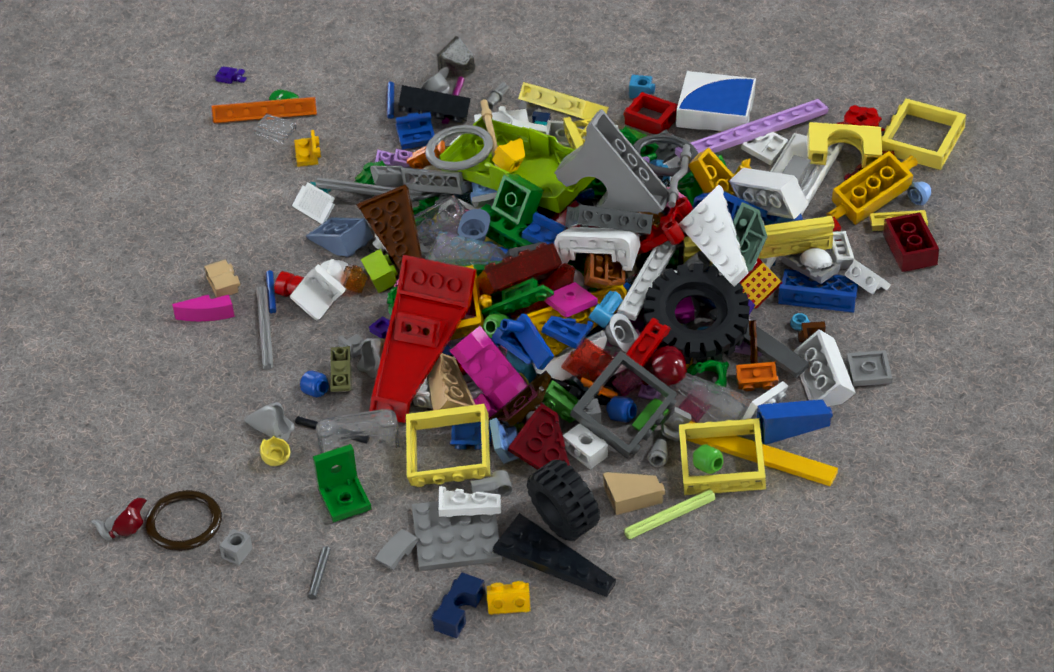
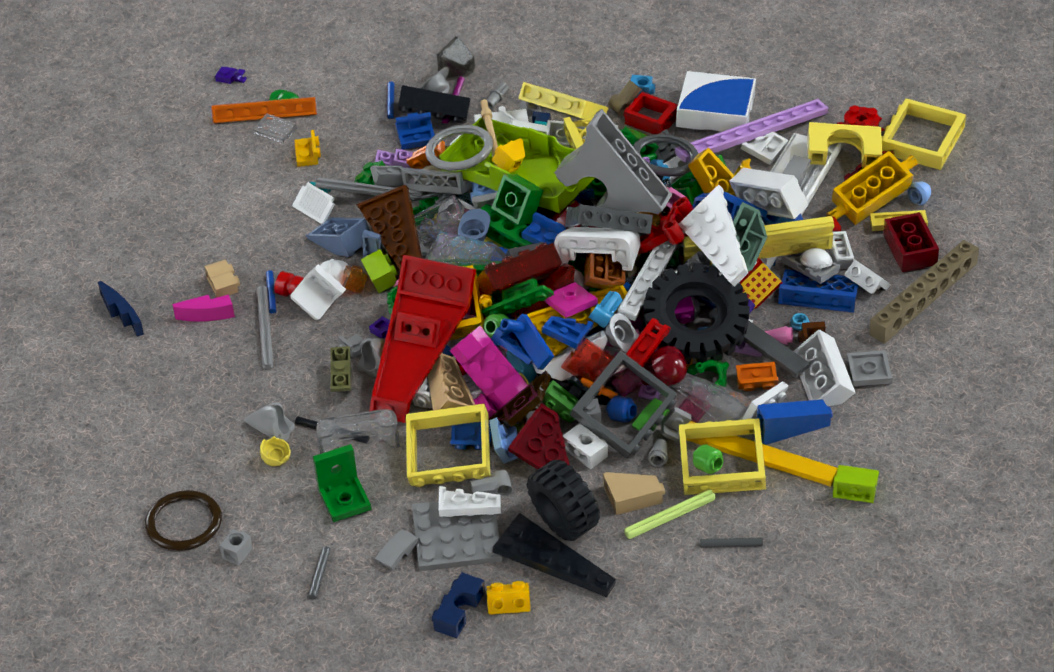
dark red hair [91,498,147,540] -> none
blue head [300,370,329,398] -> none
light grey bar [667,144,691,207] -> none
reddish brown piece [749,320,758,364] -> none
none -> dark blue slope [98,281,144,337]
none -> sand blue plate [362,230,382,258]
none -> dark tan piece [608,80,642,116]
none -> dark grey bar [700,537,763,547]
none -> bright pink cone [765,326,793,345]
none -> lime bracket [833,465,879,503]
none -> dark tan brick [869,240,979,344]

